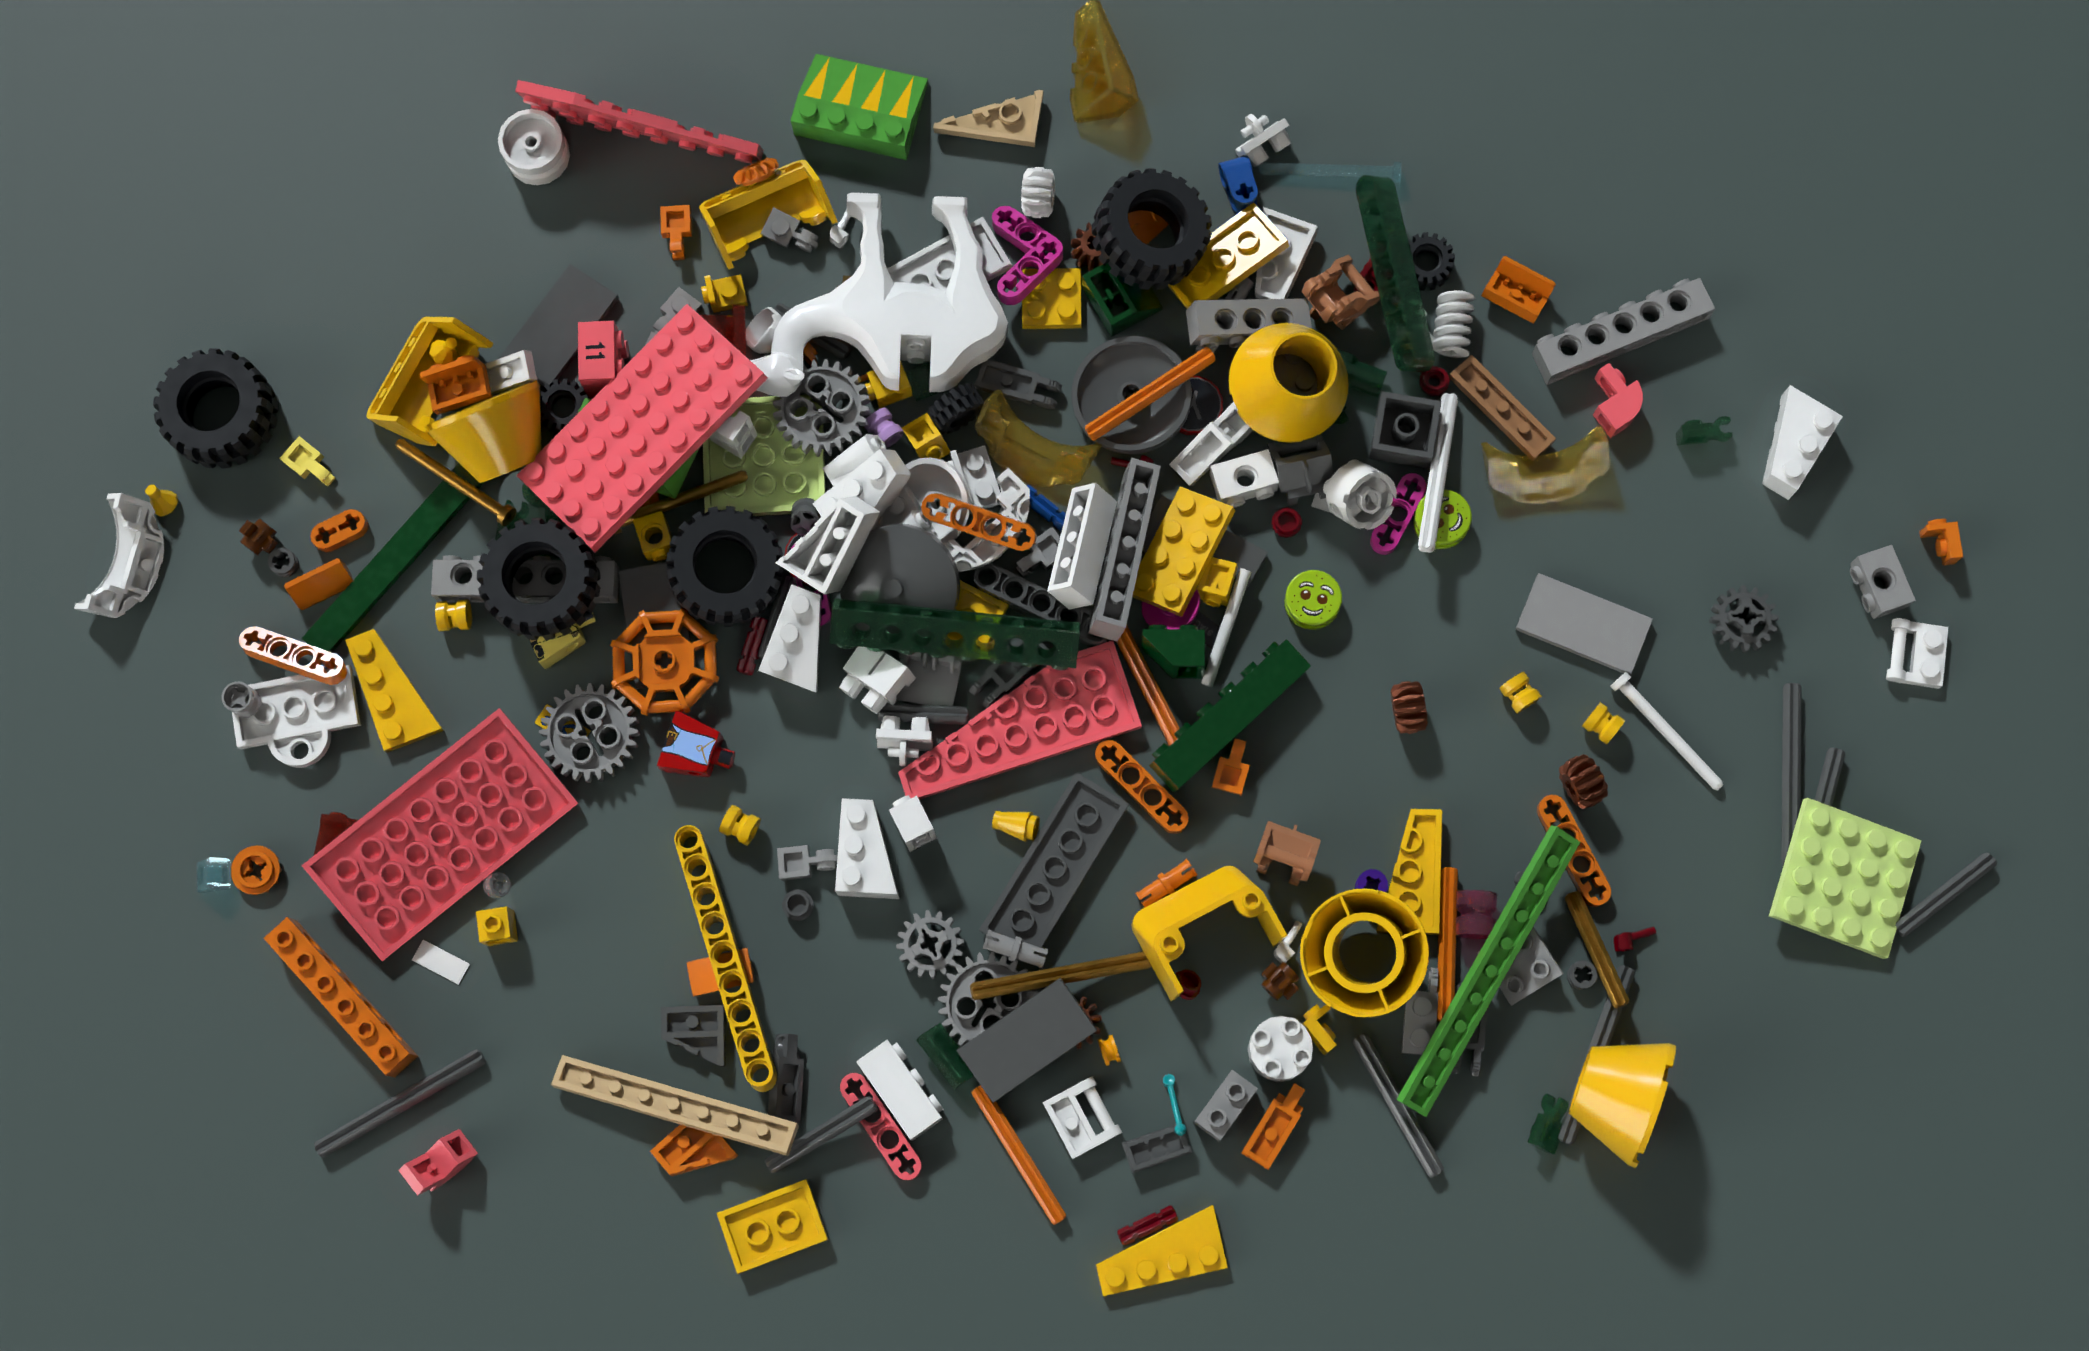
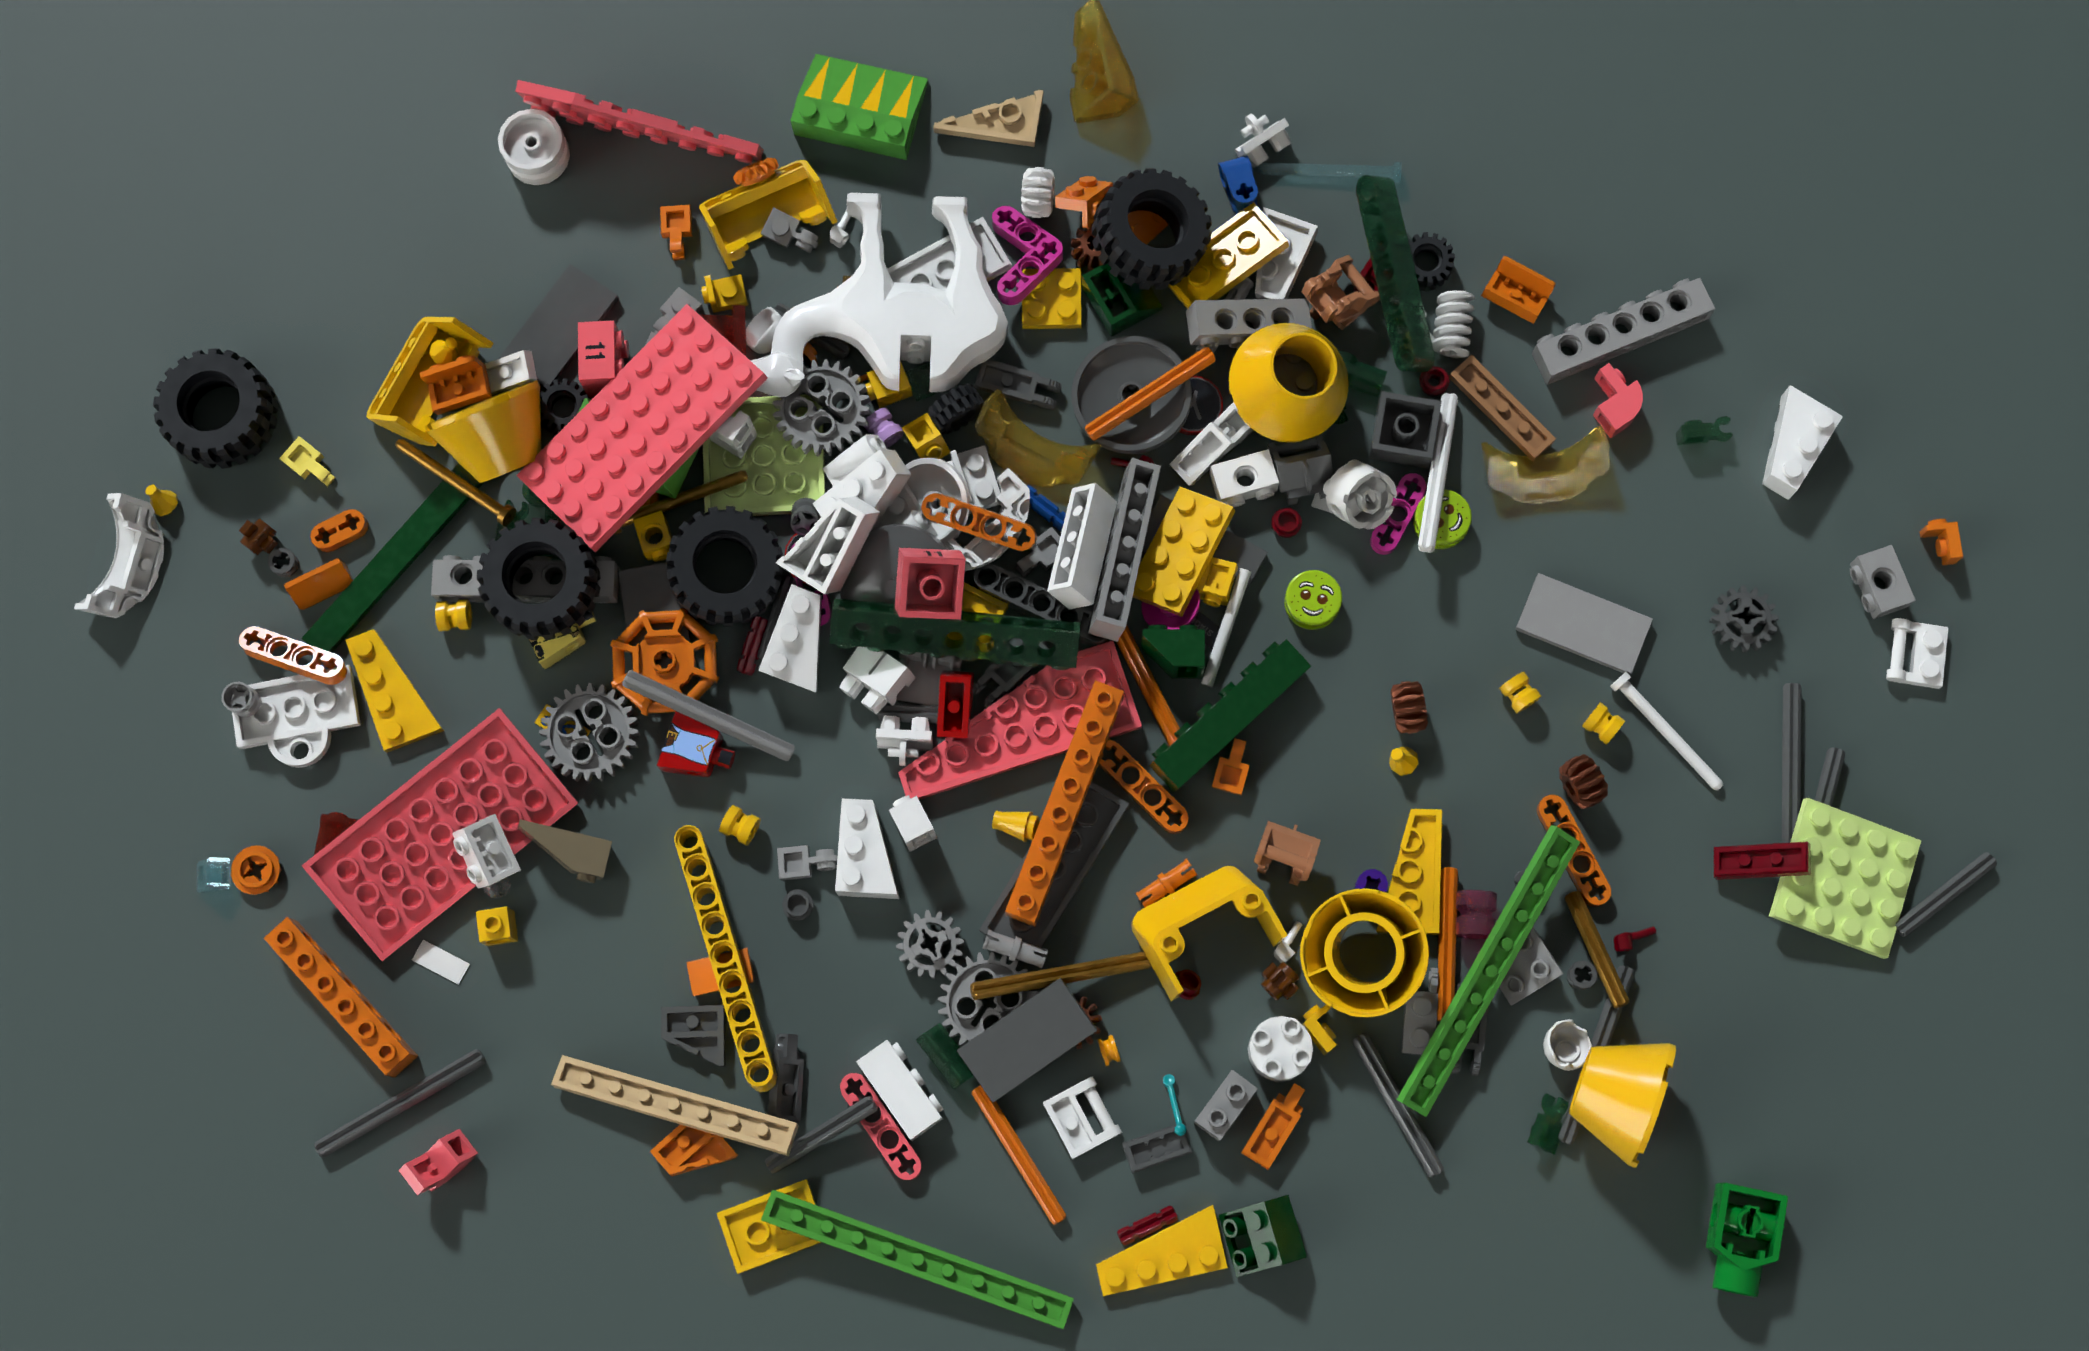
none -> white bracket [452,814,521,889]
none -> dark tan slope [517,819,612,883]
none -> light grey axle [622,670,795,761]
none -> bright green plate [761,1189,1074,1330]
none -> coral brick [895,548,966,620]
none -> red slope [937,670,974,739]
none -> orange brick [1005,680,1124,927]
none -> orange bracket [1055,176,1113,229]
none -> dark green slope [1219,1194,1307,1277]
none -> yellow rock [1389,747,1419,776]
none -> white hair [1543,1019,1592,1071]
none -> green brick [1706,1182,1788,1297]
none -> dark red tile [1714,842,1811,880]

